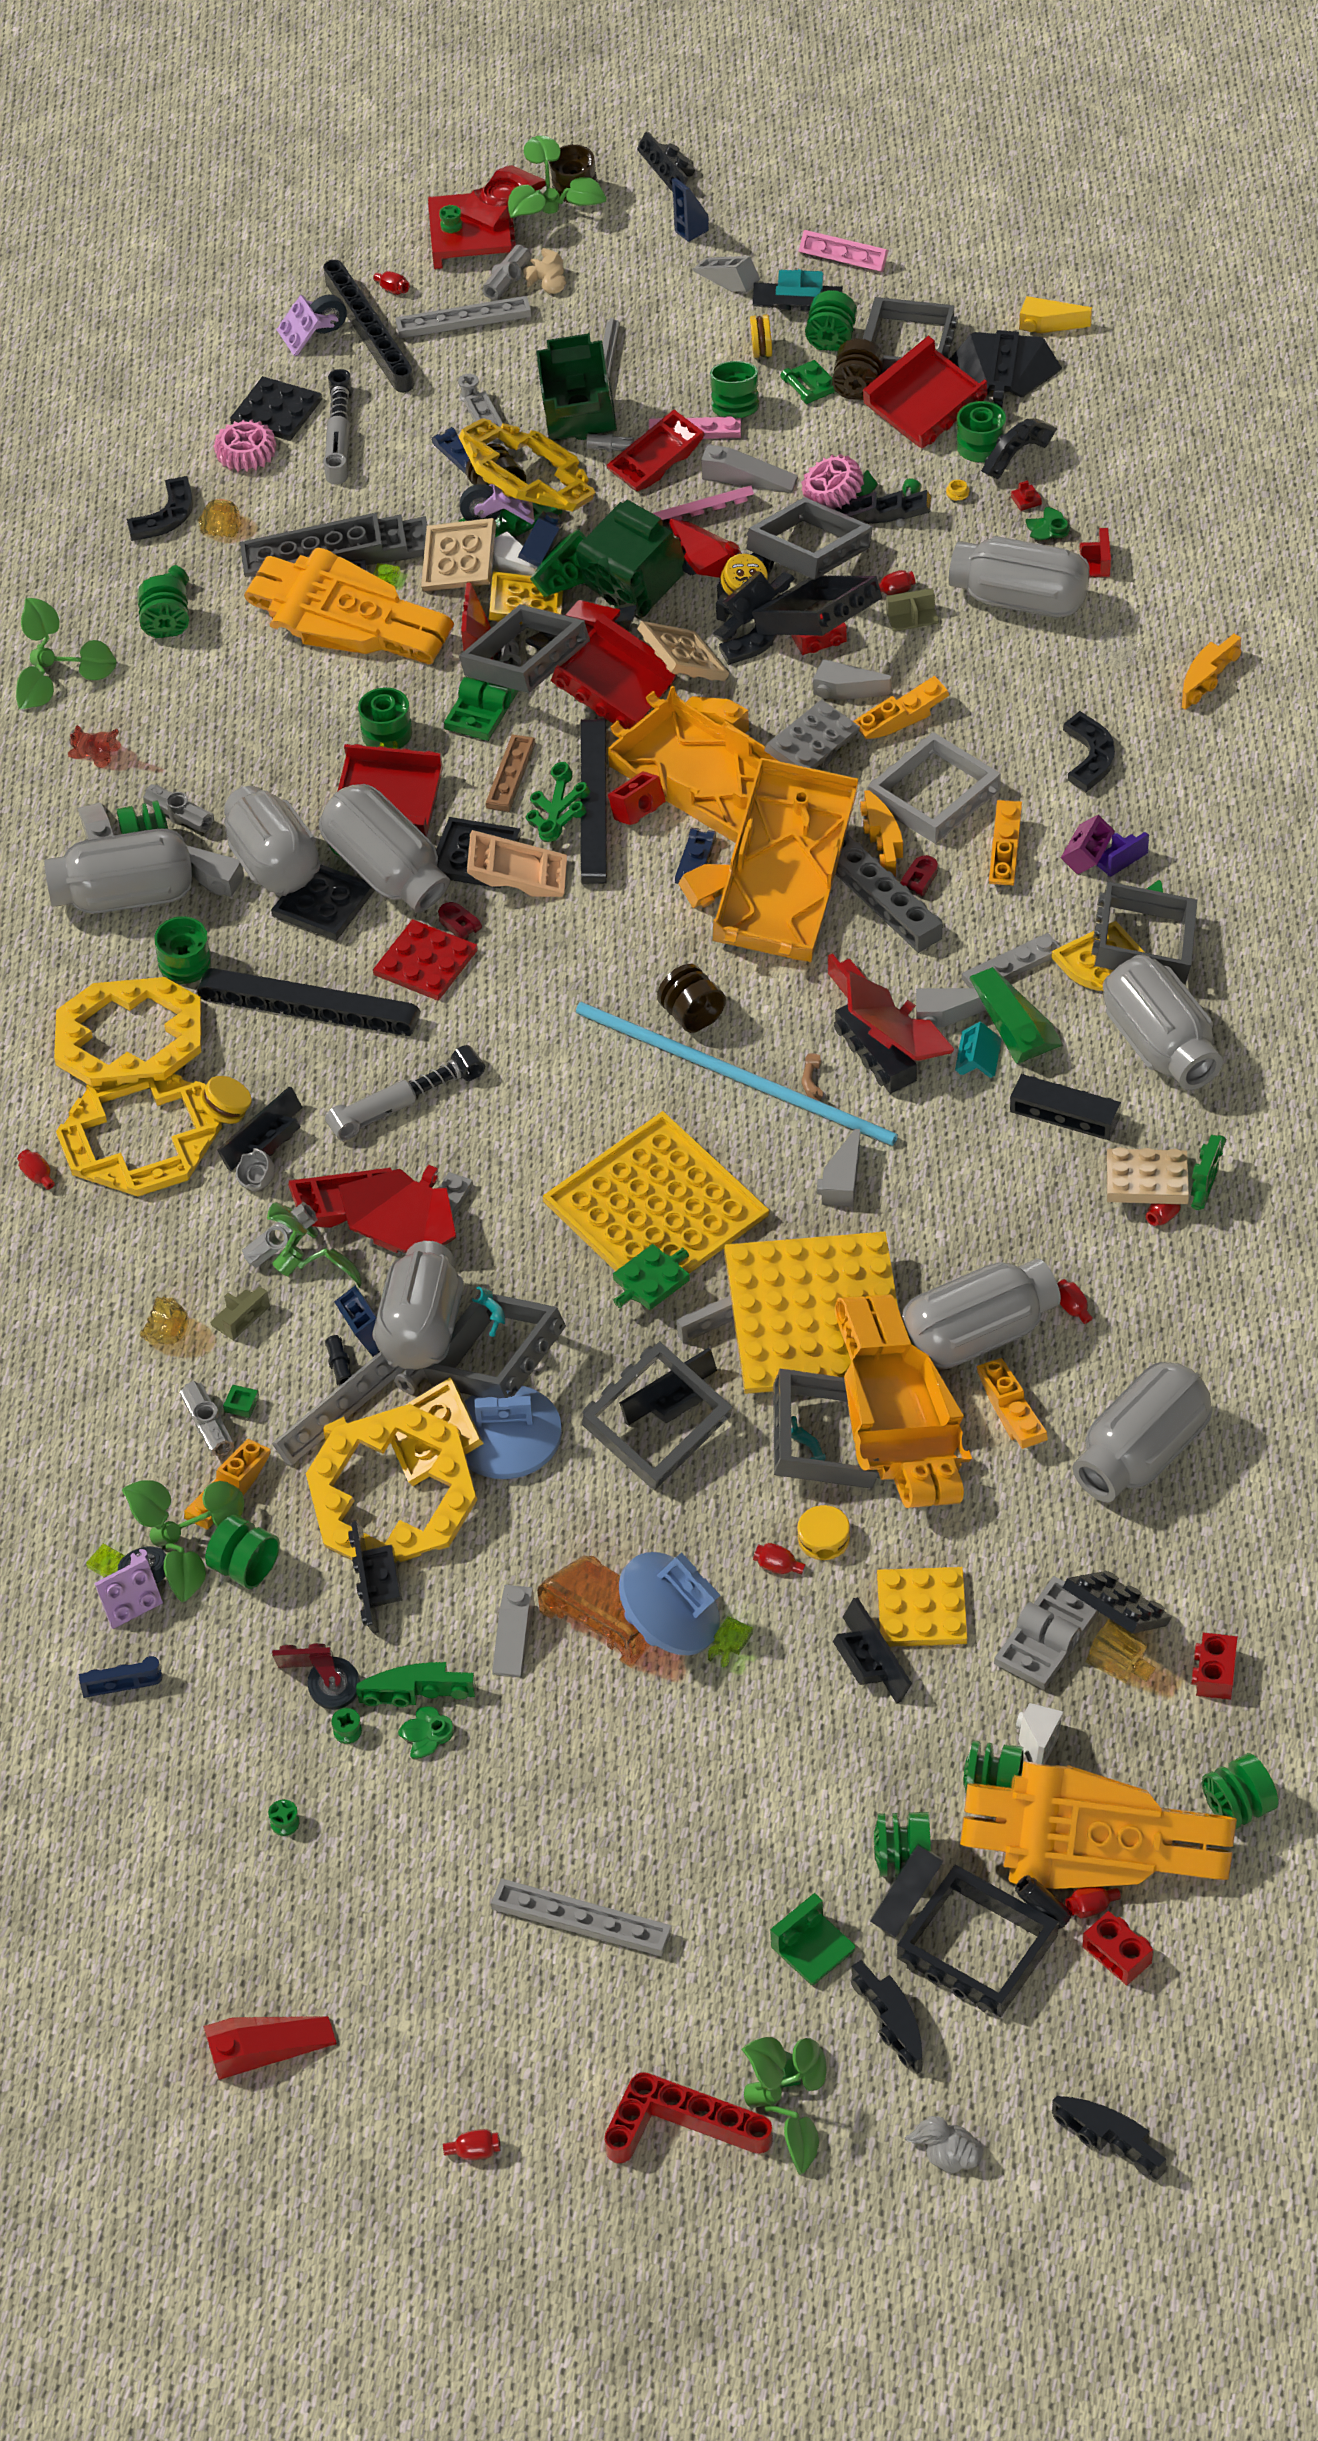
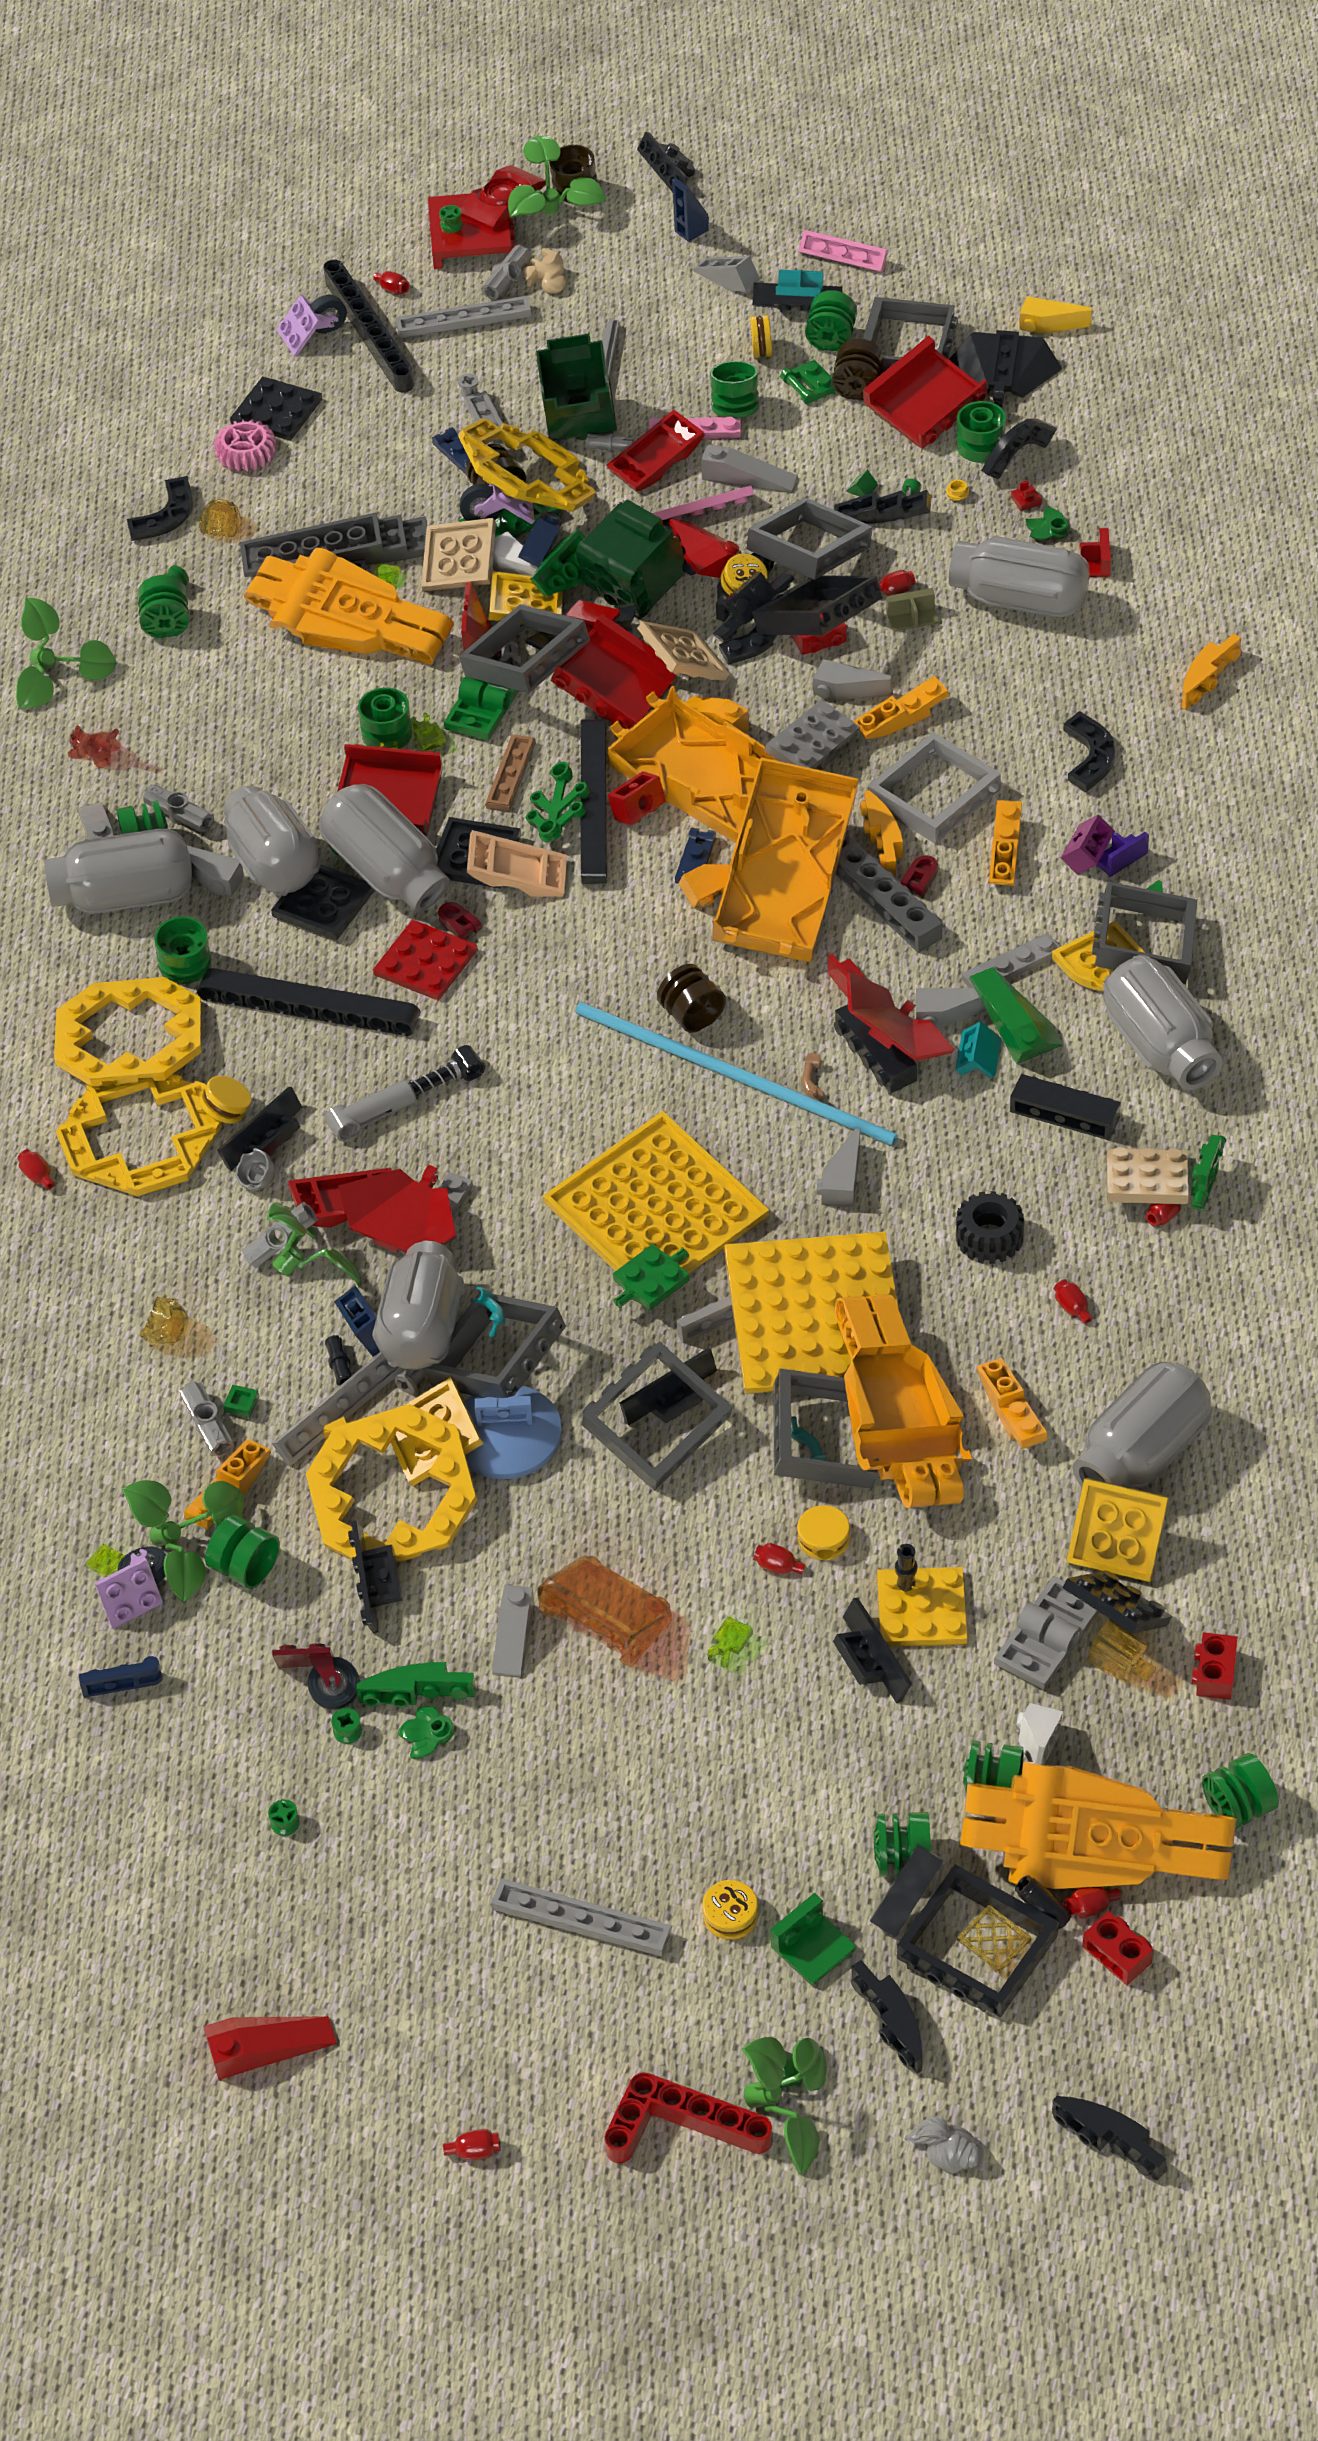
olive panel [210,1286,270,1341] -> none
piece [323,369,353,484] -> none
medium blue bracket [619,1552,721,1655] -> none
bright pink gear [801,454,864,510] -> none
light grey piece [902,1258,1061,1369] -> none
none -> clear neon green plate [411,713,446,752]
none -> yellow head [702,1880,759,1940]
none -> black pin [895,1544,918,1591]
none -> black tyre [956,1191,1024,1264]
none -> clear yellow window [957,1905,1032,1973]
none -> yellow plate [1066,1478,1169,1582]

